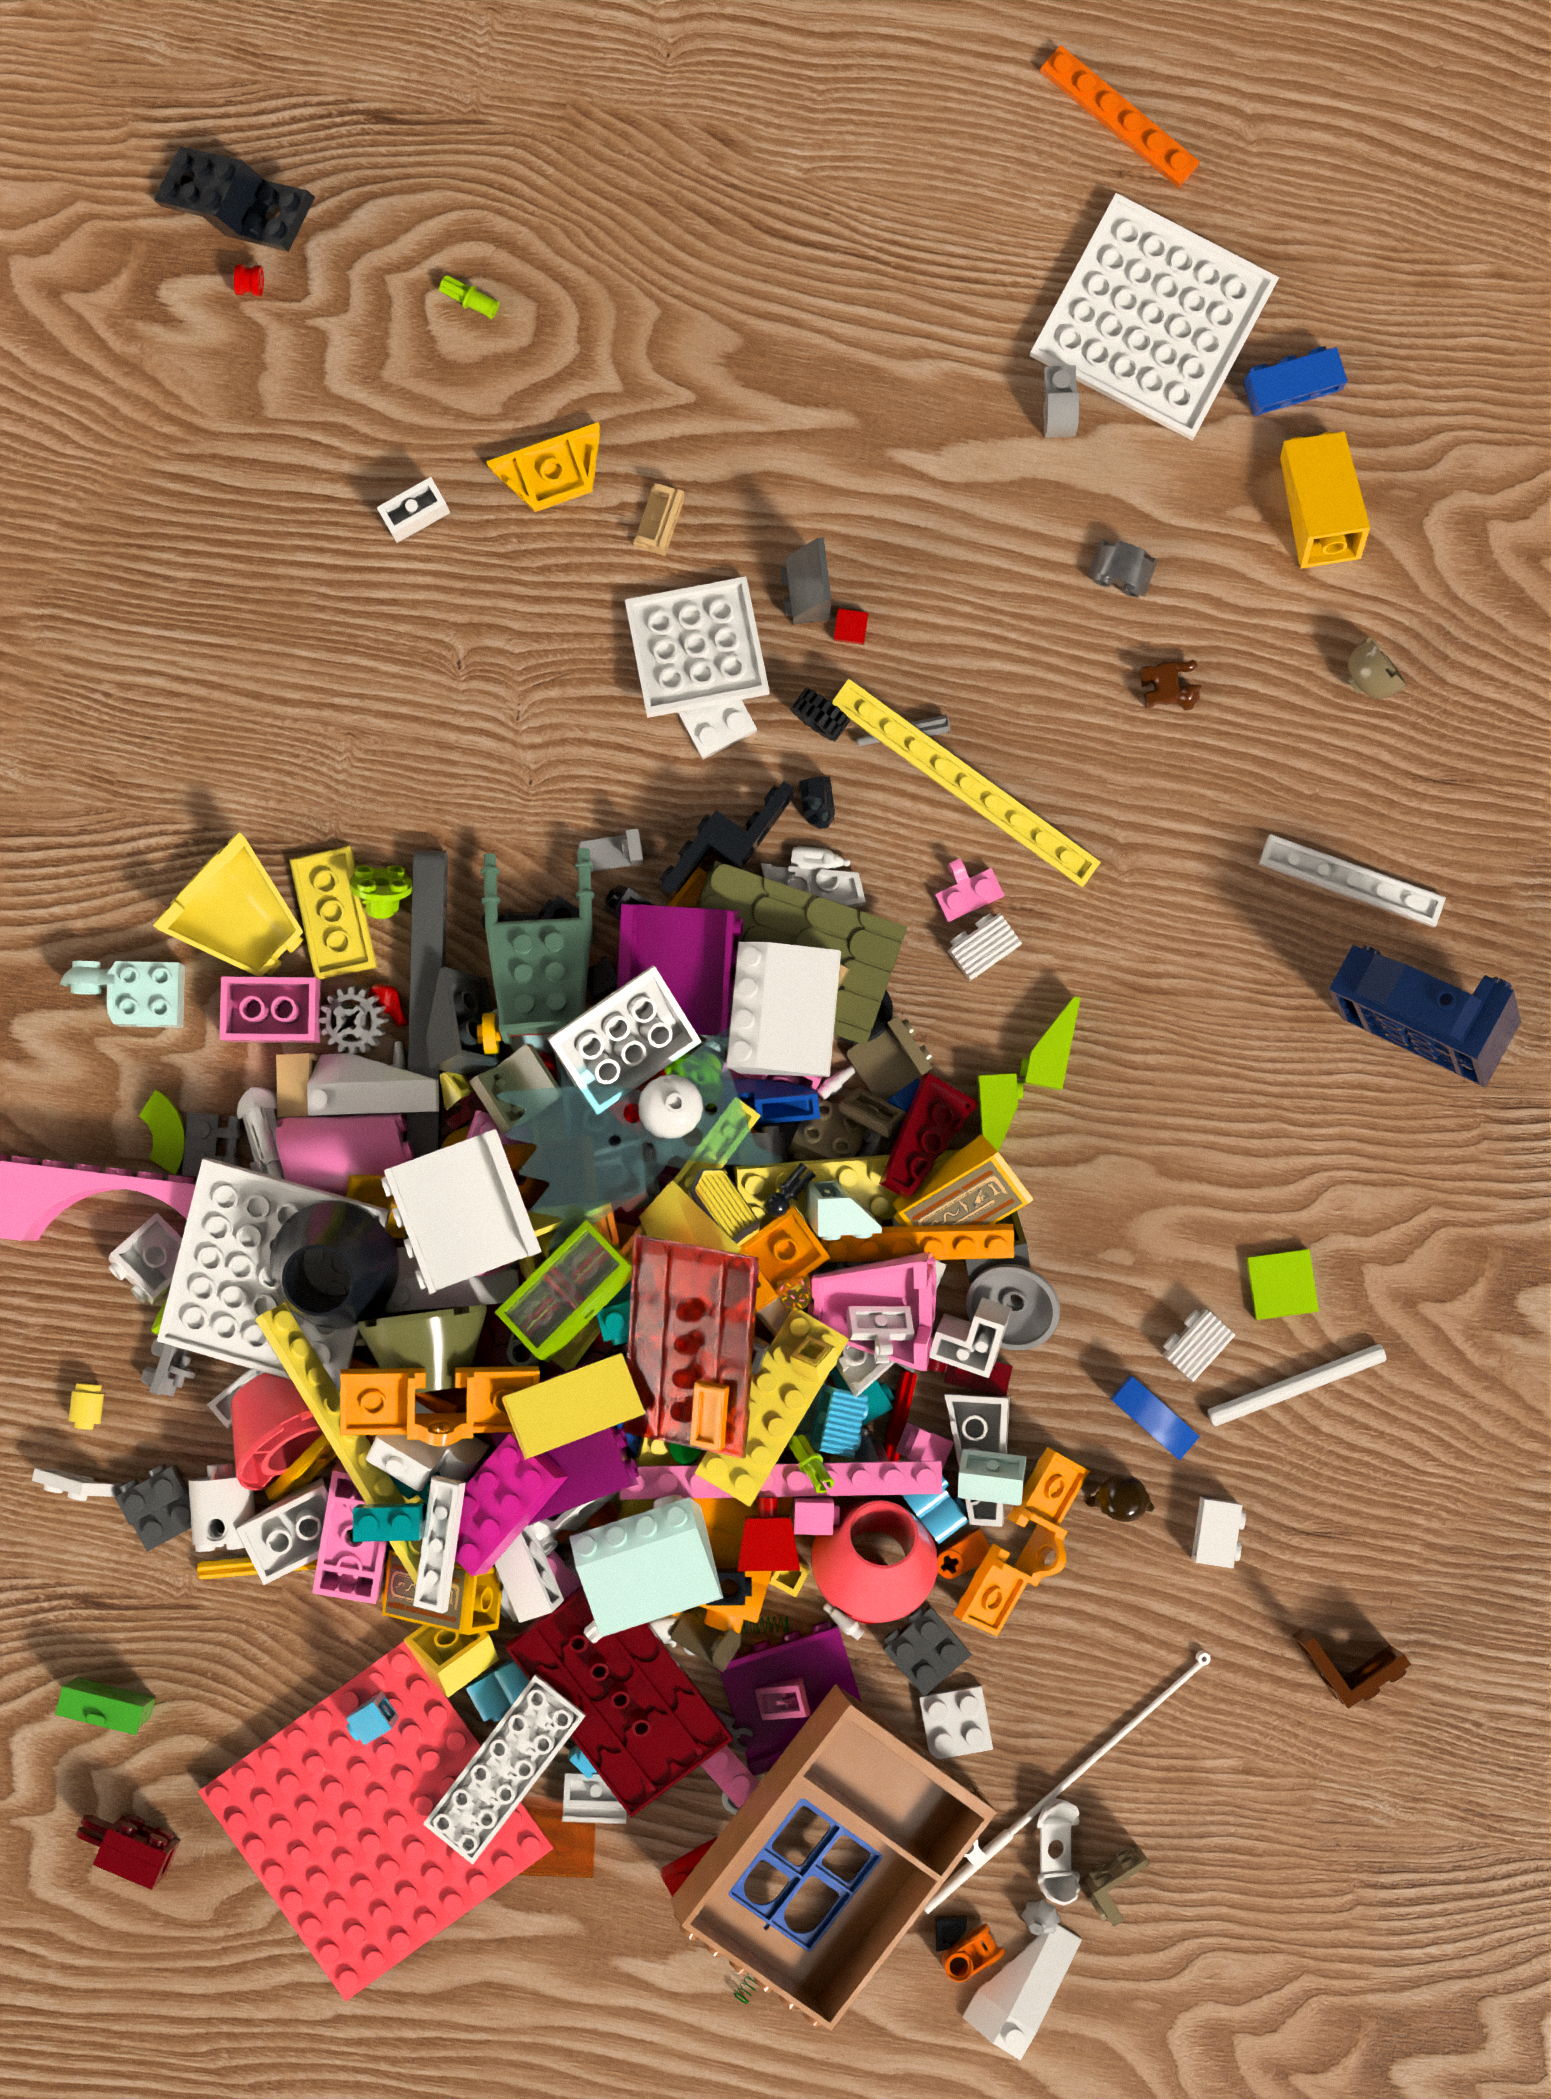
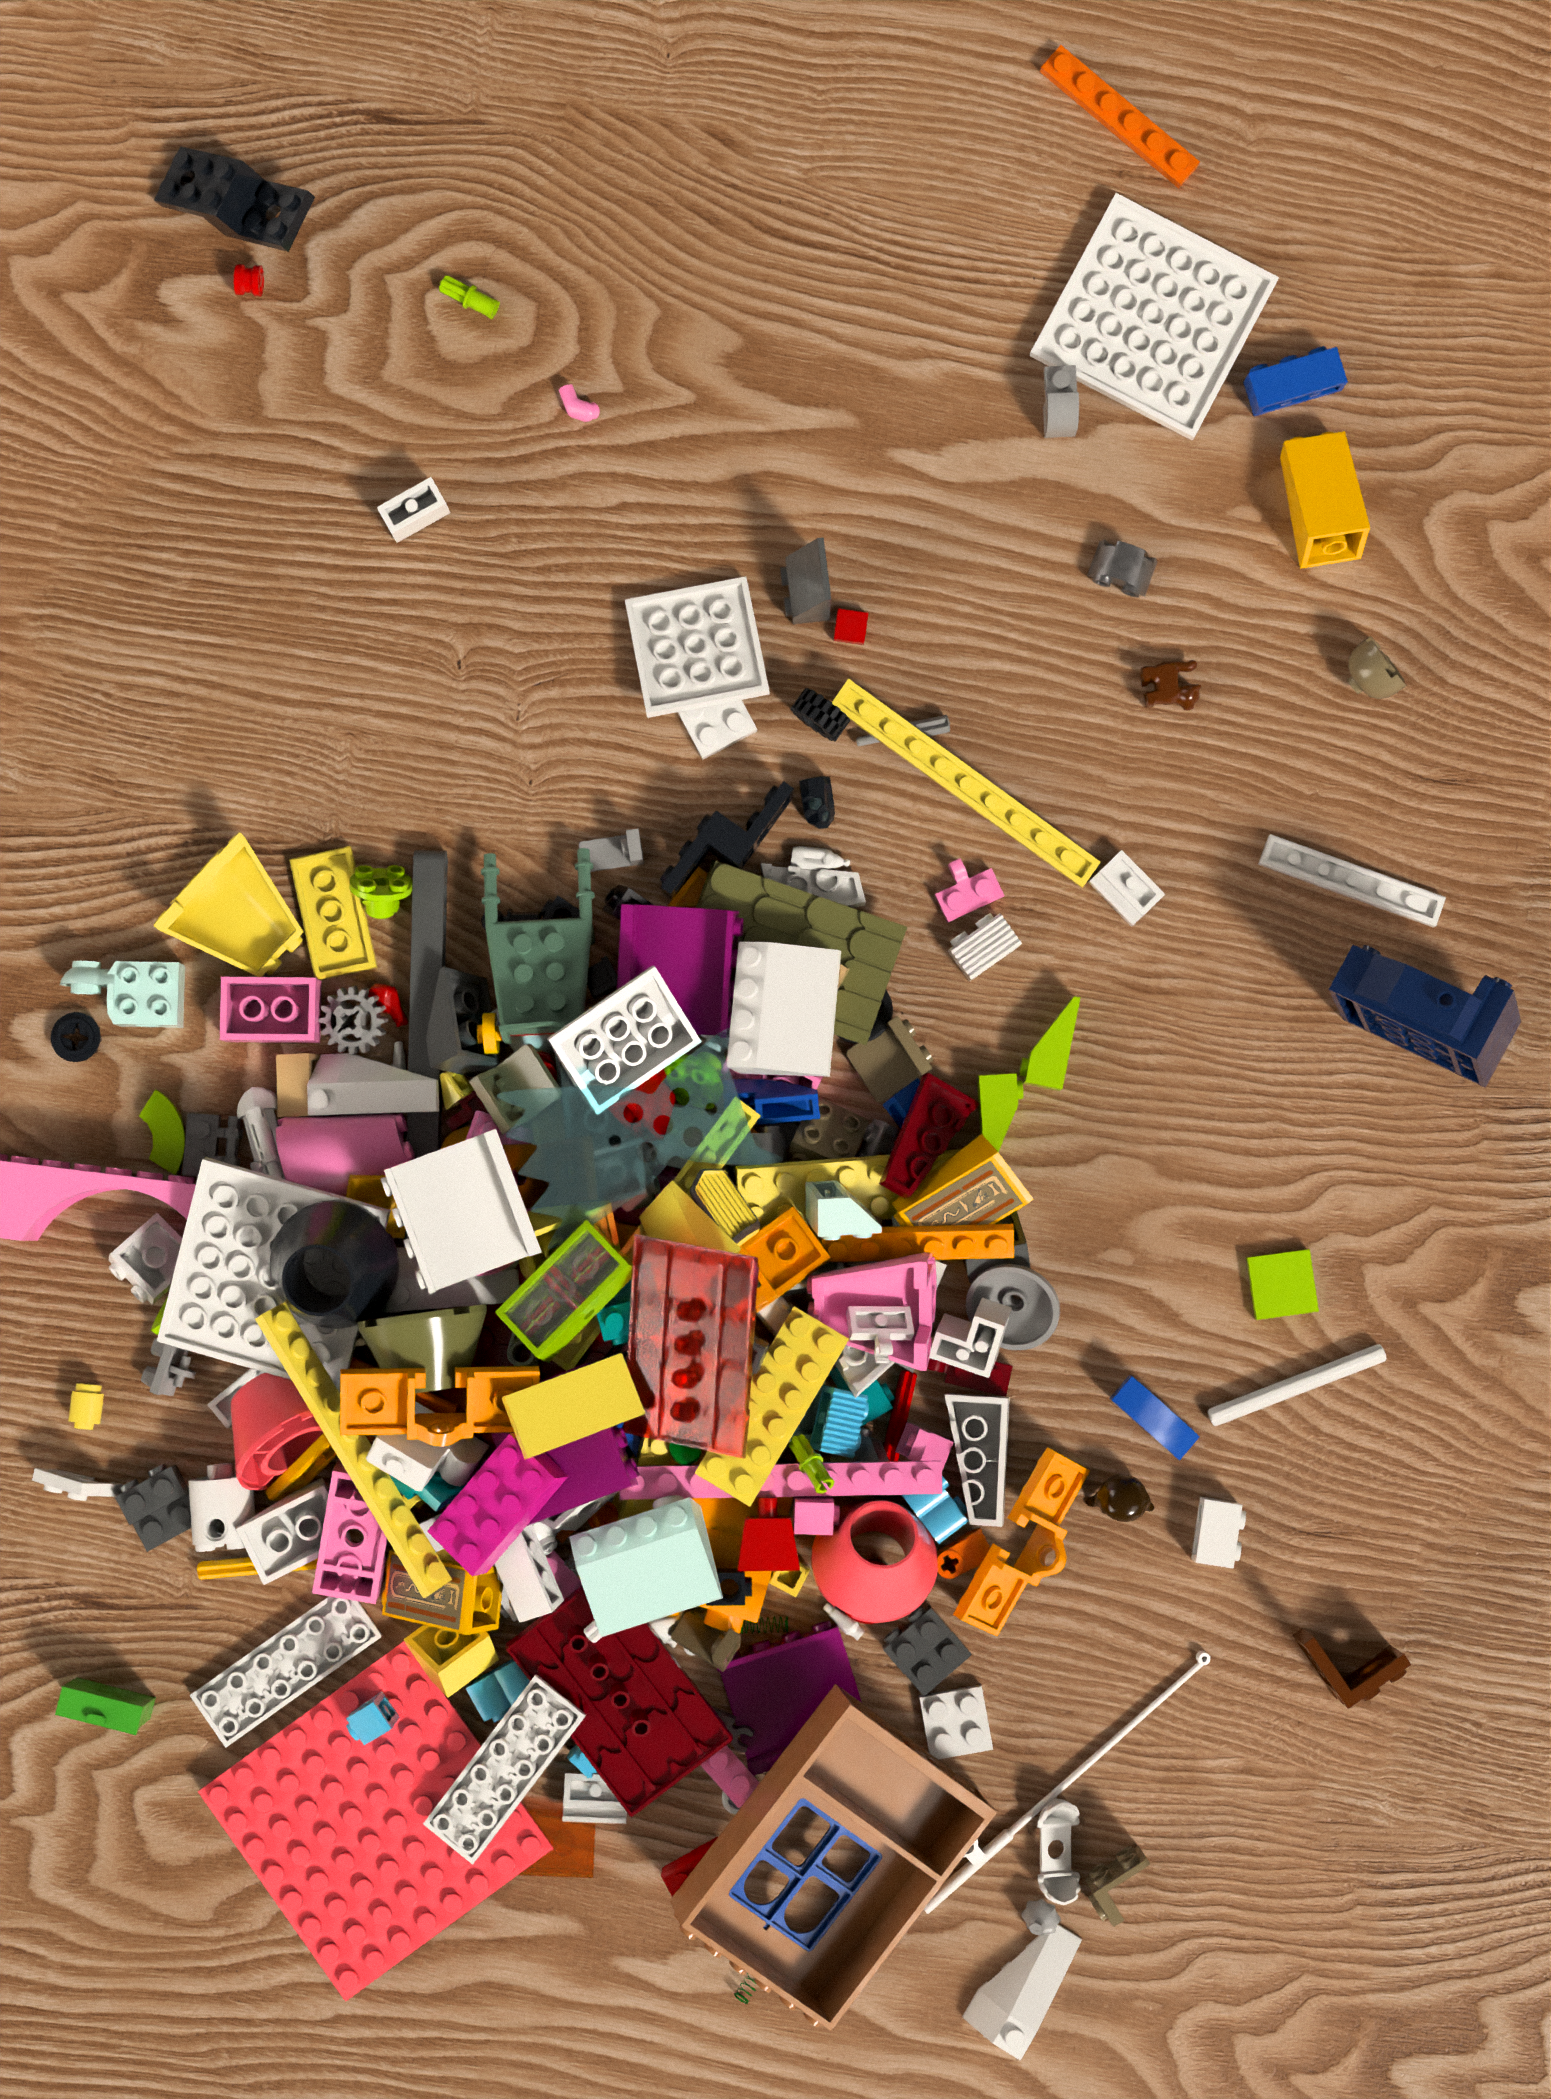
dark red brick [76,1814,181,1890] -> none
teal brick [353,1503,425,1542] -> none
white tile [413,1475,466,1613] -> none
yellow wing [486,422,601,512] -> none
tan hinge [633,483,685,556] -> none
white cylinder [638,1074,703,1139] -> none
light orange tile [690,1380,729,1451] -> none
bright pink slope [755,1677,811,1720] -> none
black pin [764,1163,816,1218] -> none
clear yellow tile [777,1275,811,1311] -> none
light yellow slope [790,1336,837,1384] -> none
white piece [817,1064,856,1100] -> none
dark tan tile [839,1087,907,1138] -> none
black tile [935,1915,967,1952] -> none
orange piece [942,1923,1005,1982] -> none
light aqua panel [958,1449,1026,1506] -> none
white brick [1162,1309,1235,1382] -> none
none -> black gear [51,1012,102,1062]
none -> white plate [190,1596,383,1748]
none -> bright pink arm [559,384,600,422]
none -> white plate [1088,850,1165,927]

